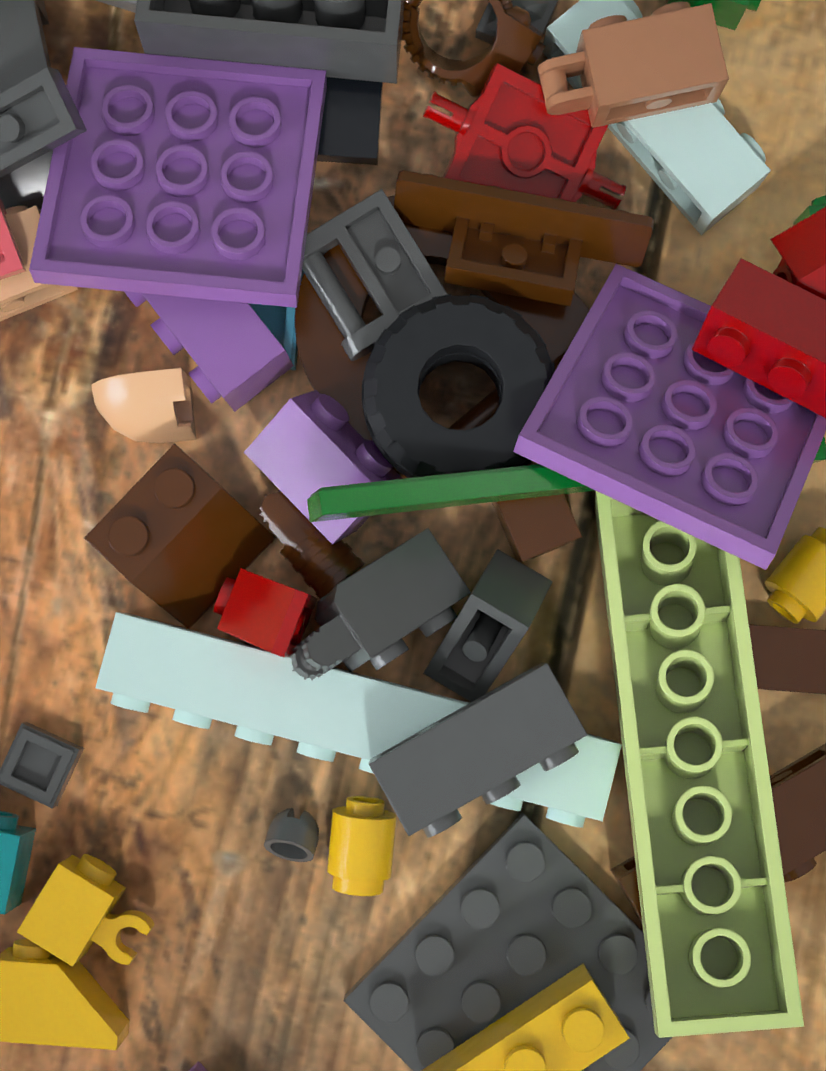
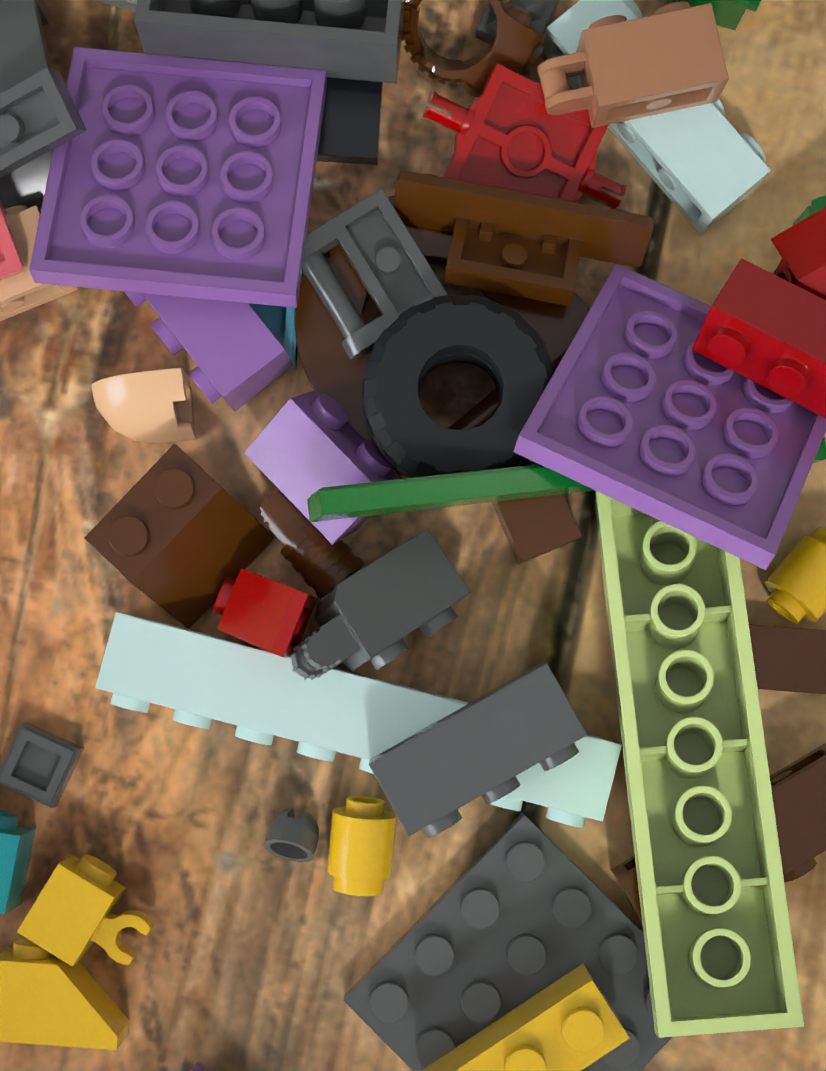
dark grey slope [423,549,553,702] -> none

